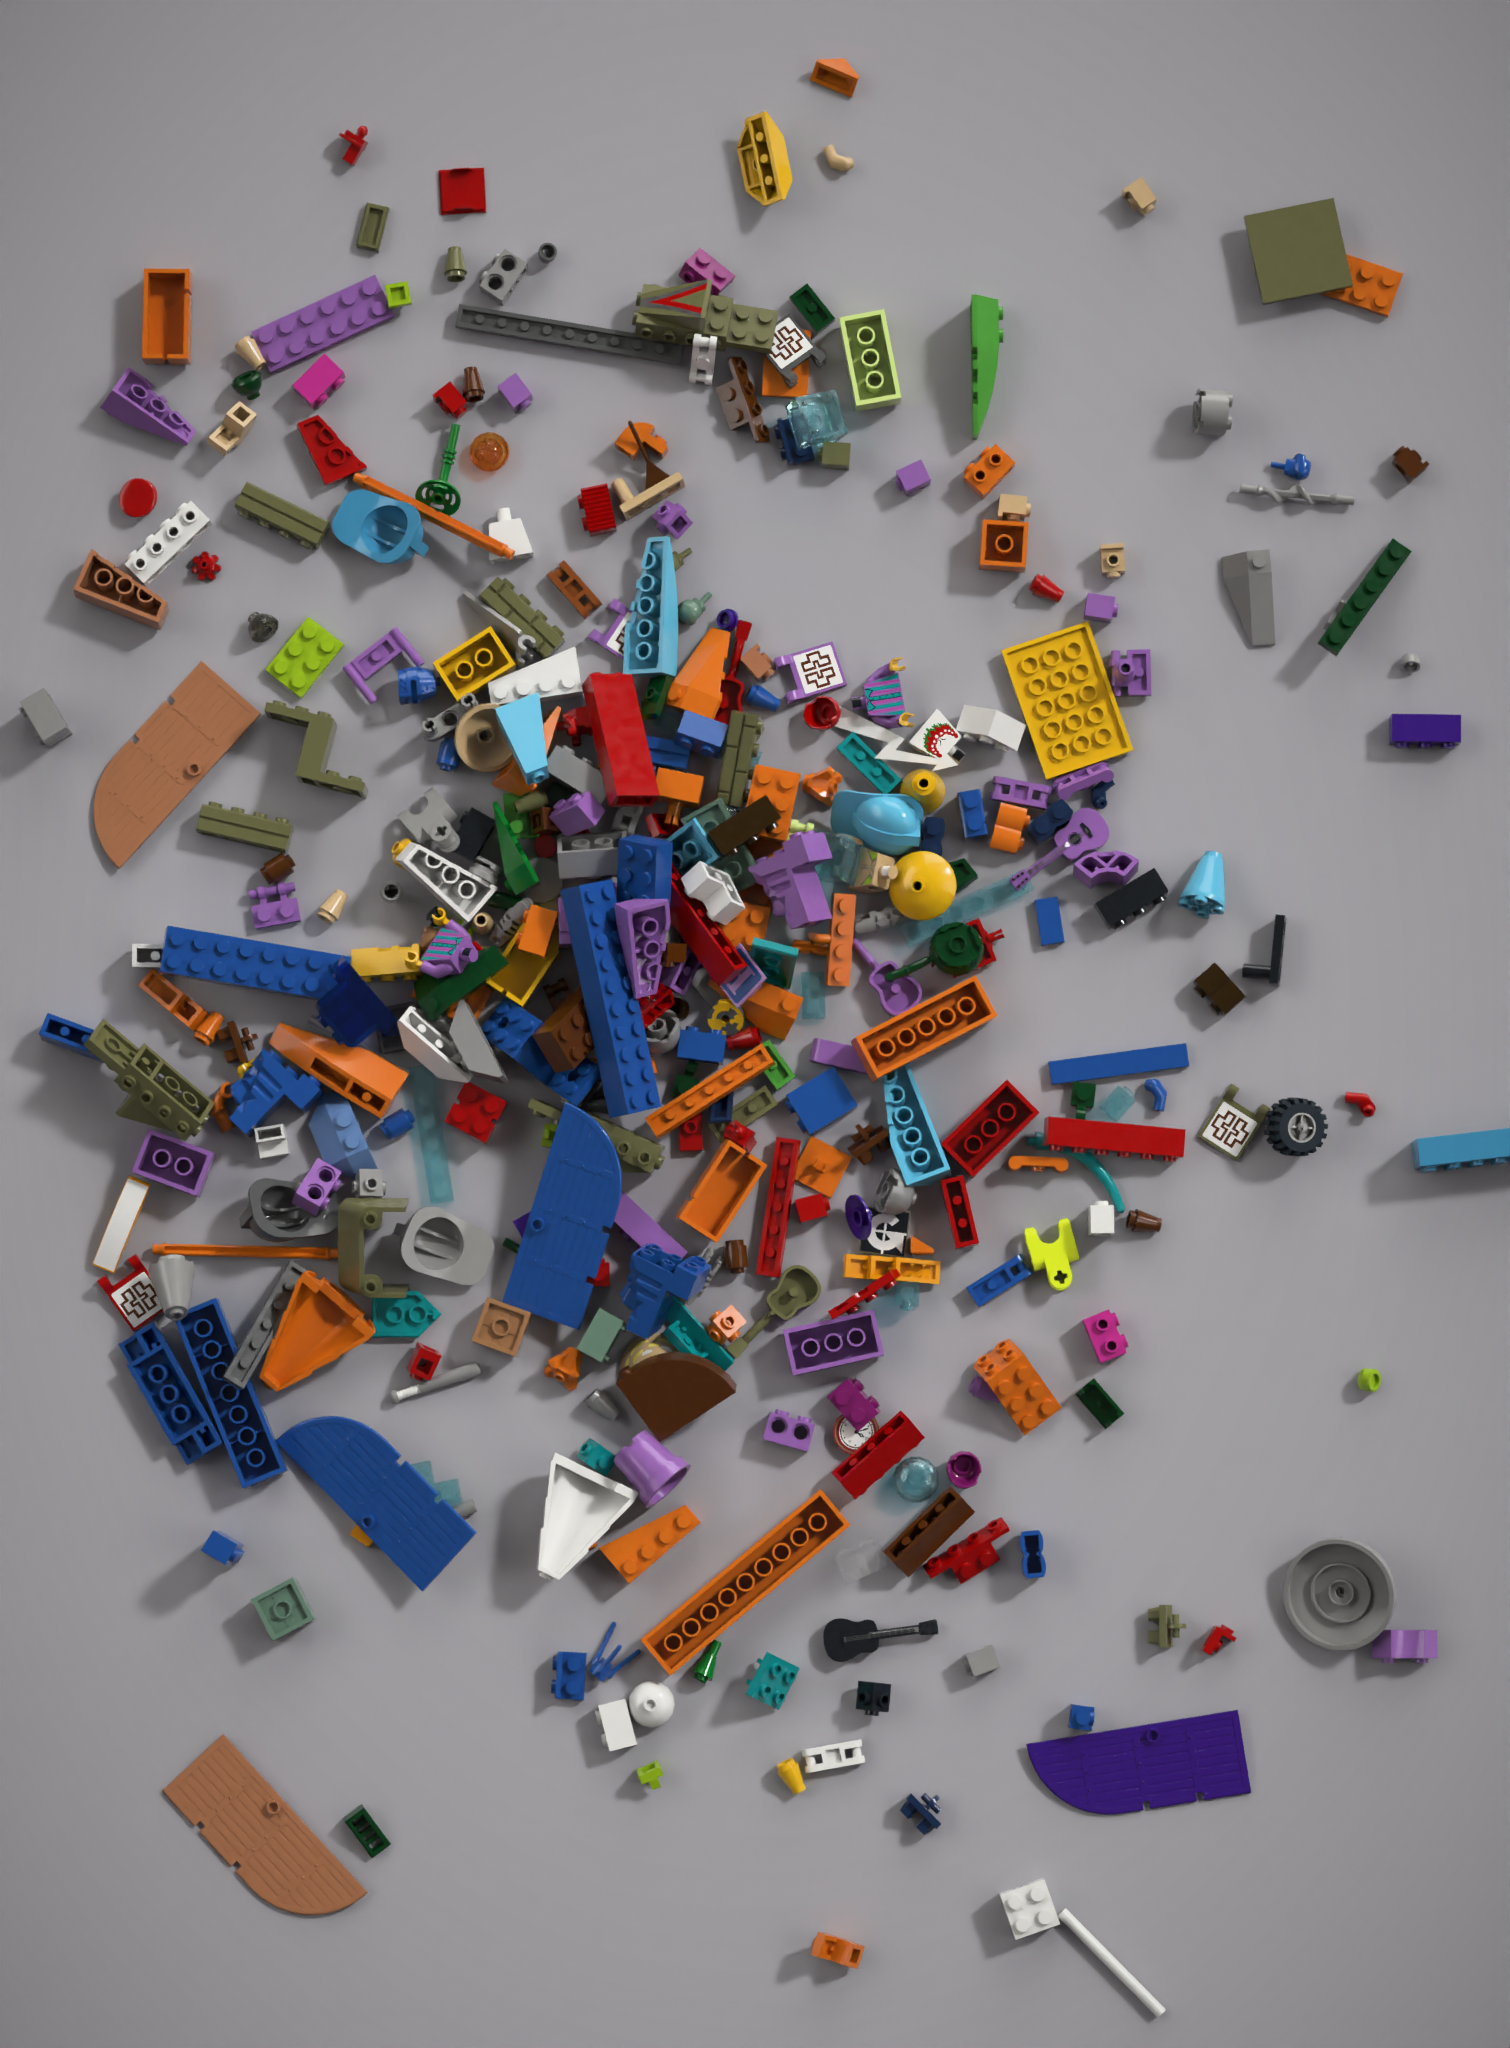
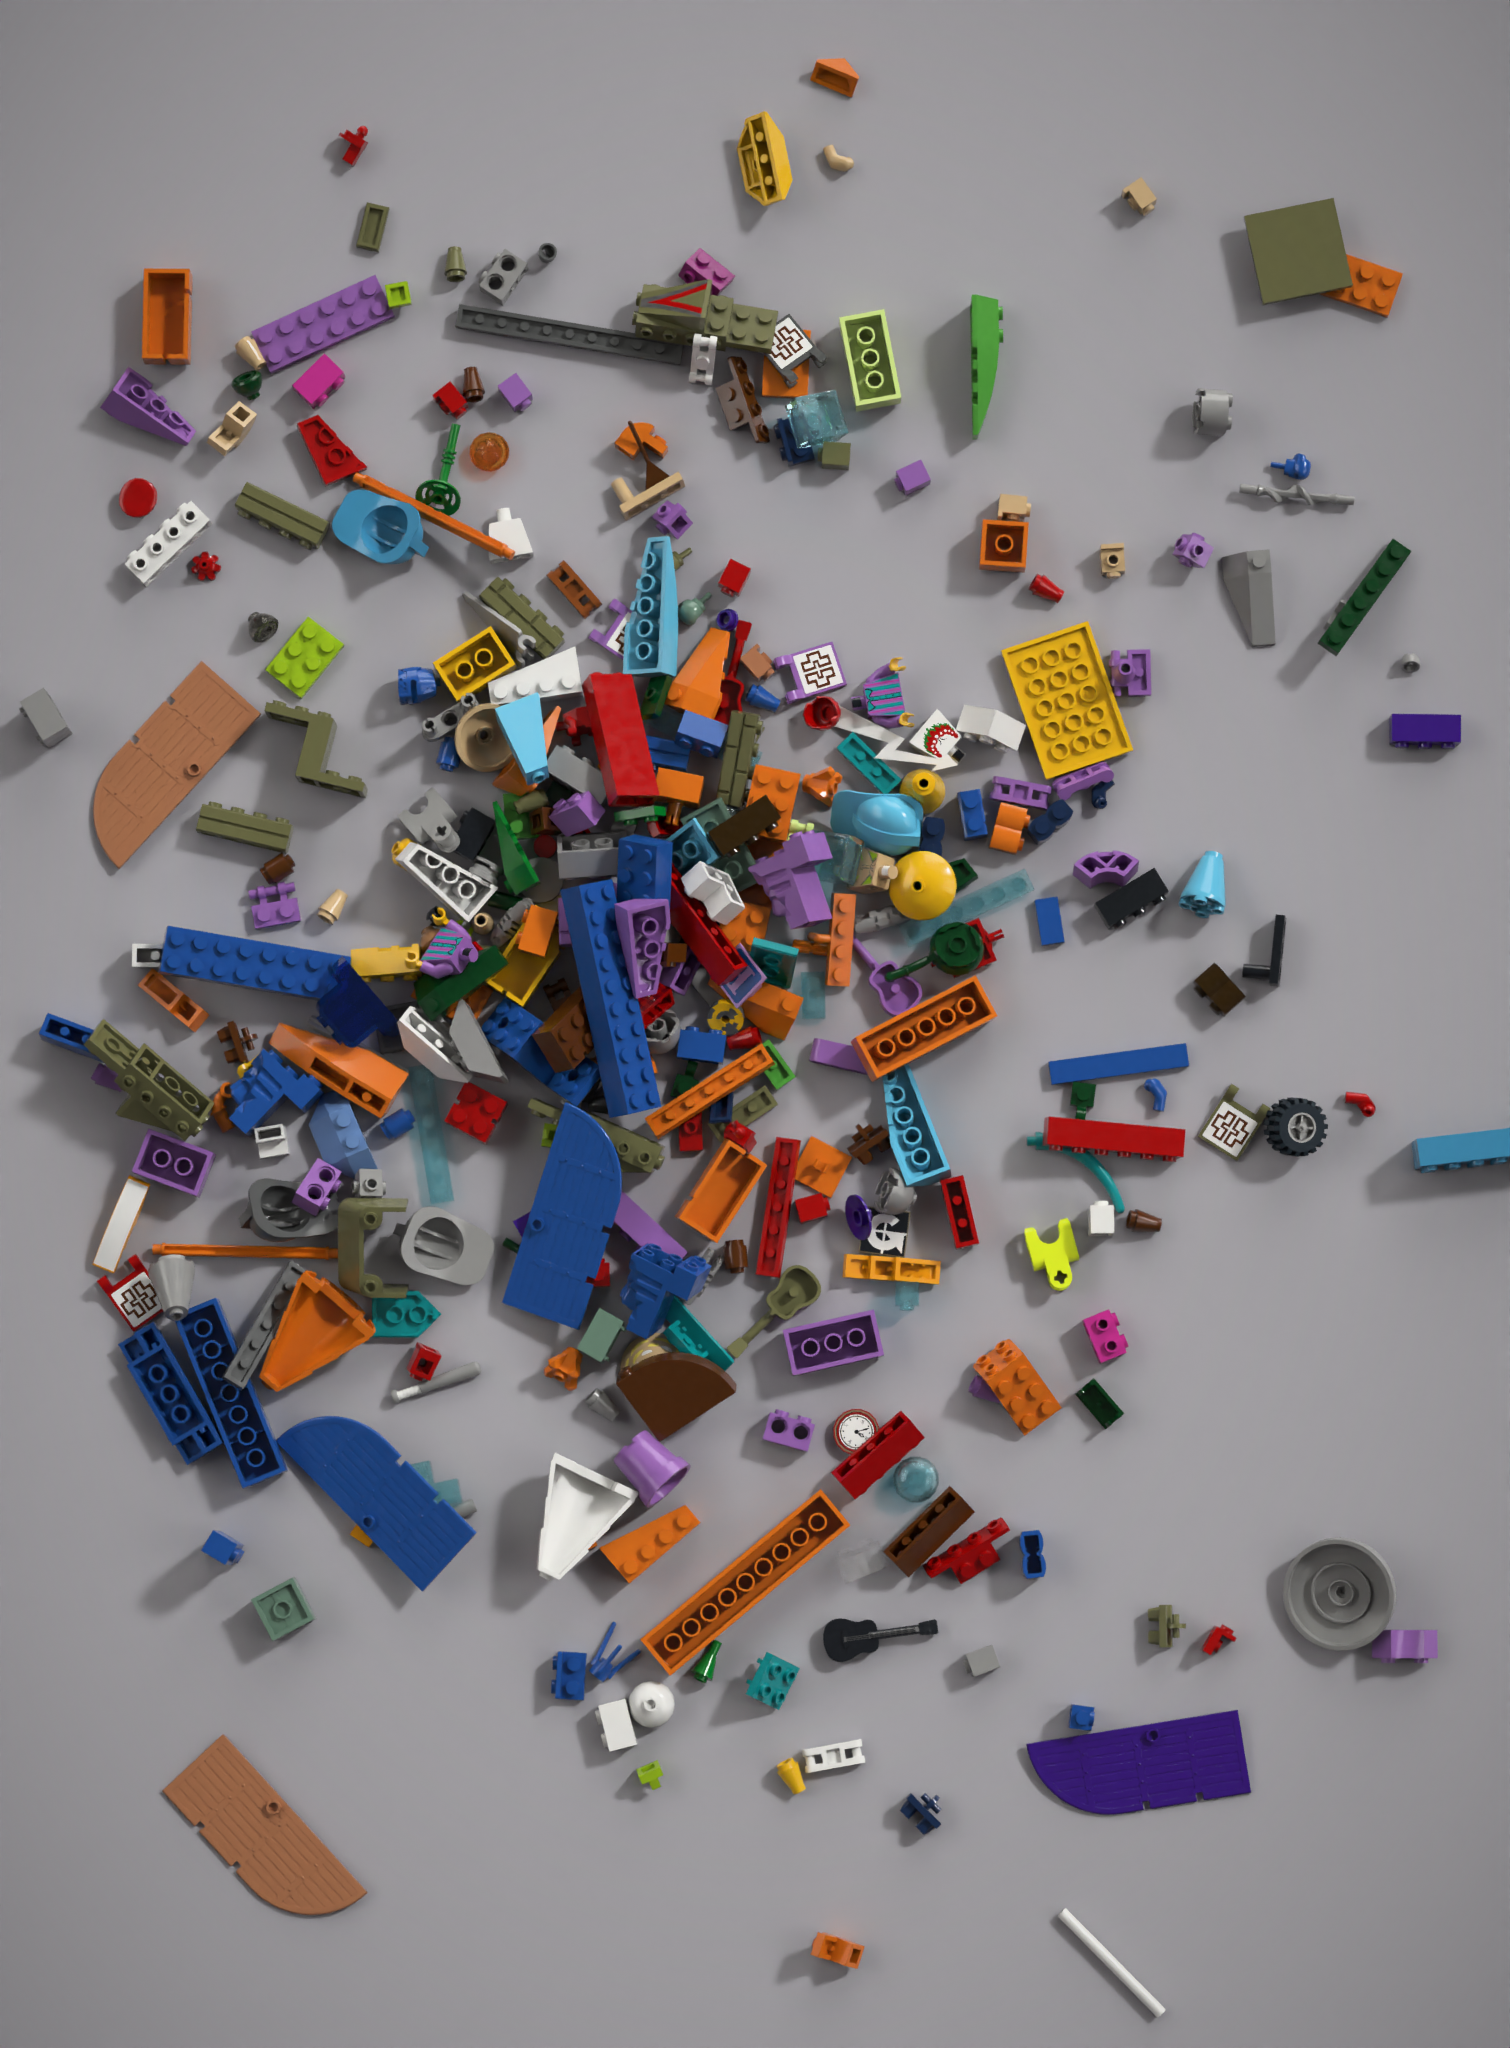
nougat wedge [73,549,169,630] -> none
orange cone [193,1011,224,1046] -> none
medium lavender plate [342,627,425,705] -> none
dark green slope [343,1804,391,1858] -> none
light grey cone [380,881,403,903] -> none
red piece [439,168,486,215] -> none
medium nougat container [471,1297,532,1358] -> none
red brick [577,483,617,537] -> none
teal bracket [577,1438,616,1477] -> none
dark brown tile [668,997,689,1021] -> none
orange brick [706,1305,747,1346] -> none
blue brick [784,1066,858,1136] -> none
dark green plate [789,283,835,334] -> none
magenta bracket [827,1377,881,1431] -> none
red wing [828,1268,901,1319] -> none
black brick [856,1681,891,1716] -> none
orange slope [910,1236,934,1255] -> none
red brick [941,1080,1040,1179] -> none
magenta hair [946,1451,982,1489] -> none
orange brick [963,444,1015,499] -> none
blue plate [966,1253,1033,1307] -> none
white brick [999,1878,1060,1940] -> none
orange plate [1007,1156,1069,1173] -> none
medium lavender piece [1009,808,1109,891] -> none
medium lavender brick [1083,593,1119,623] -> none
clear light blue brick [1099,1085,1136,1123] -> none
lime tile [1357,1368,1381,1392] -> none
reddish brown brick [1391,446,1429,483] -> none
none -> medium lavender cone [91,1063,122,1092]
none -> green plate [614,806,666,826]
none -> red brick [718,558,751,597]
none -> medium lavender brick [1172,533,1214,568]

